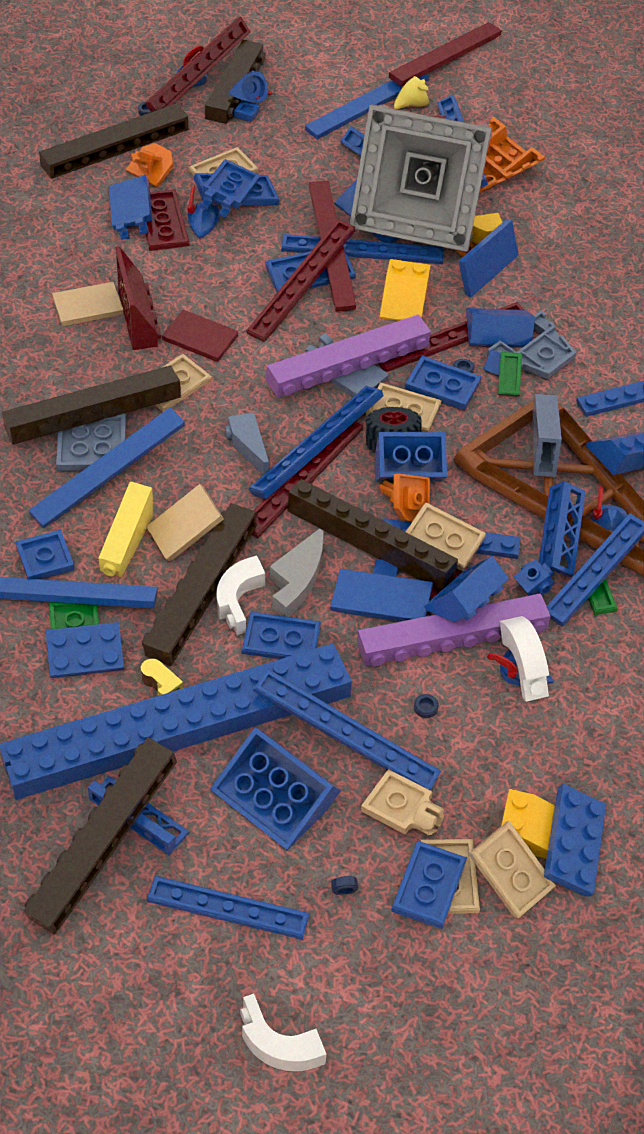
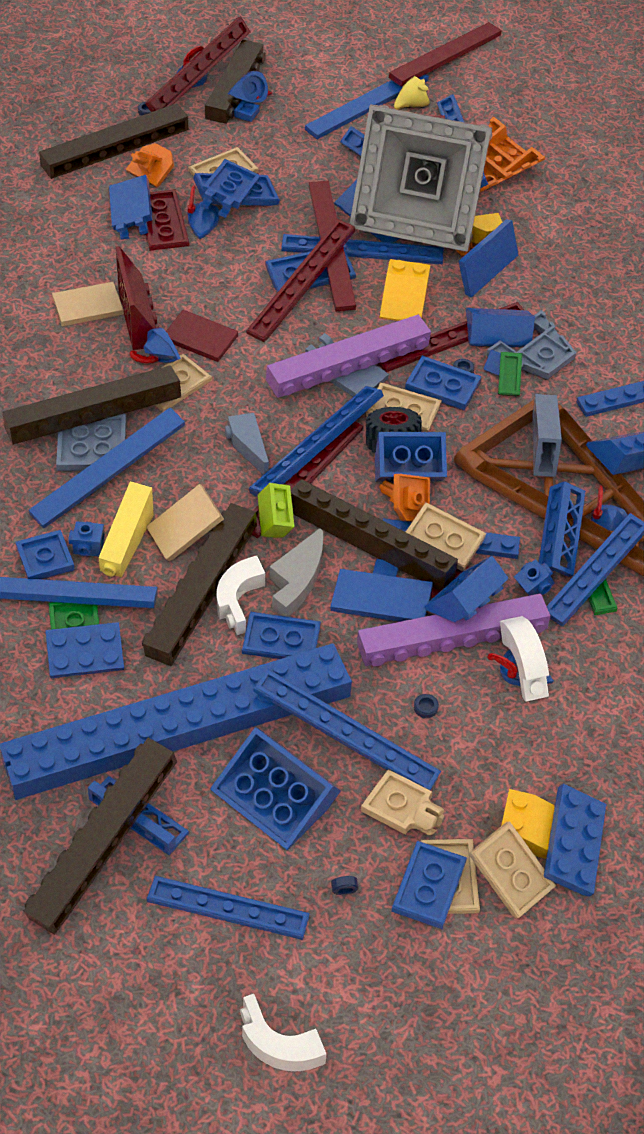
light yellow leg [141,659,183,696] -> none
none -> blue brick [69,521,105,557]
none -> blue piece [130,327,181,364]
none -> lime panel [258,483,294,538]

